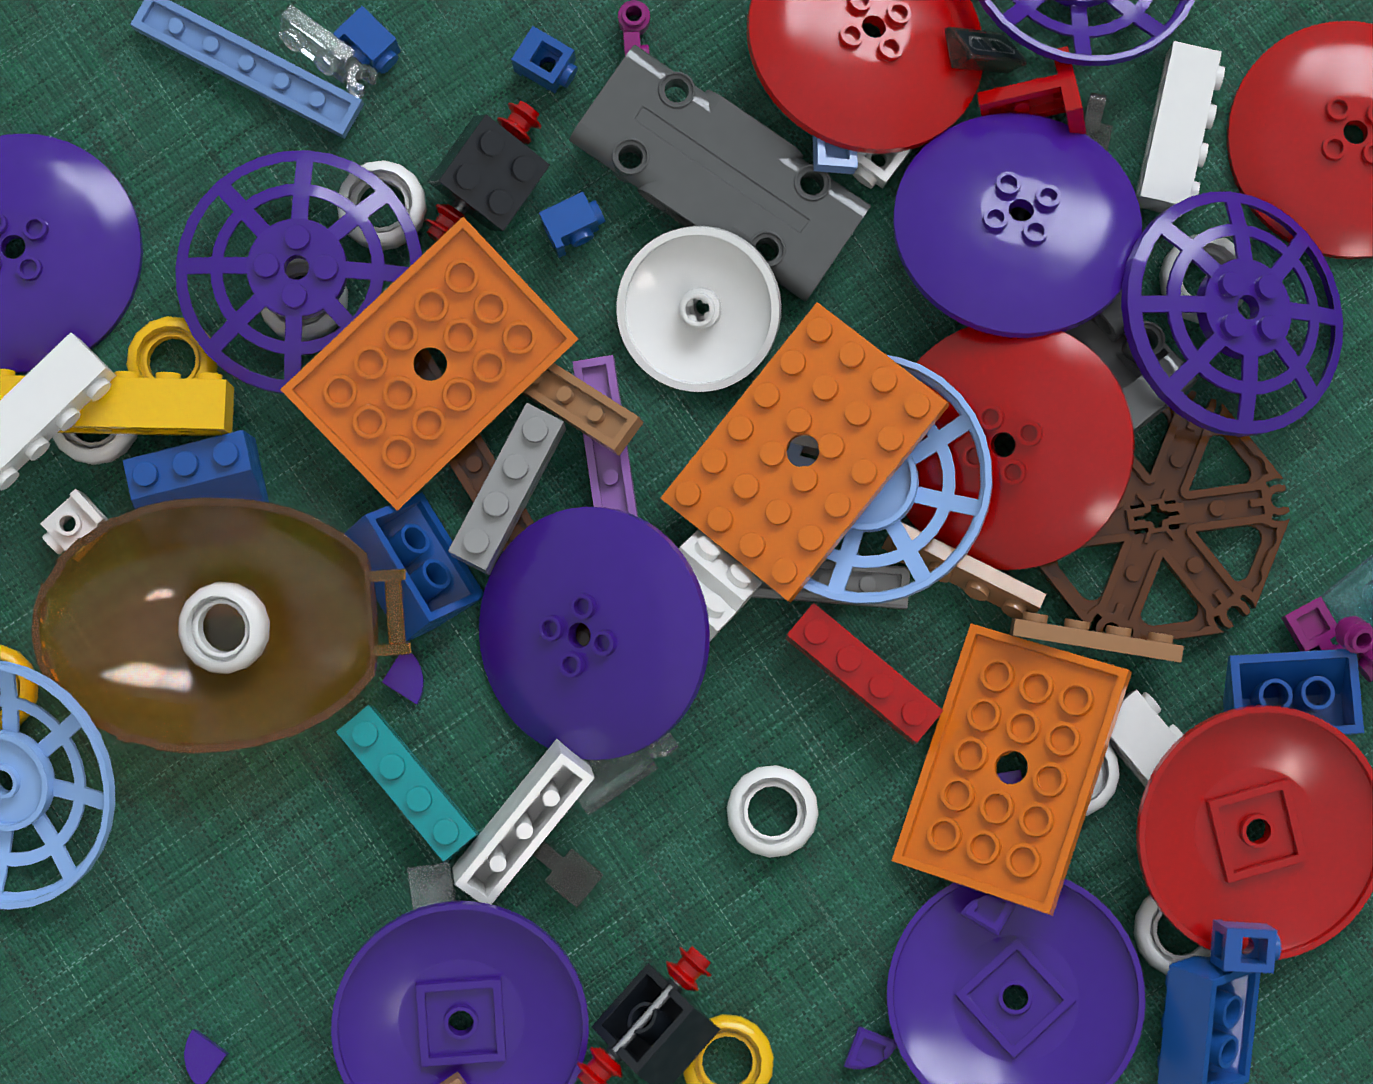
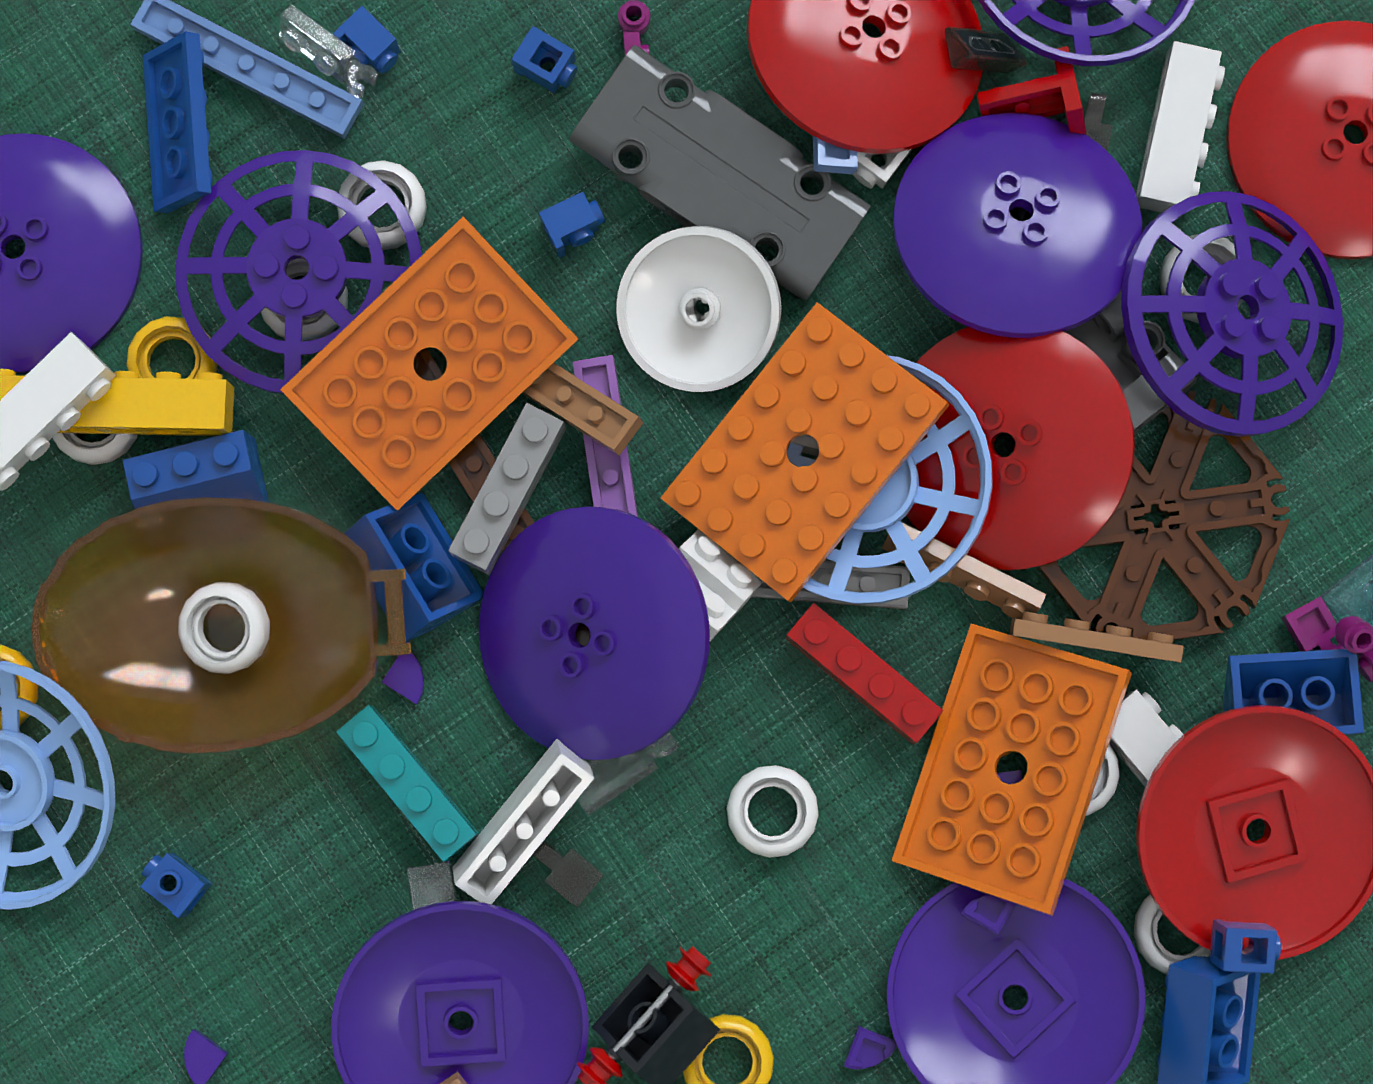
white brick [40,489,112,557] -> none
black brick [425,101,550,241] -> none
none -> blue brick [141,853,213,918]
none -> blue plate [143,31,213,213]

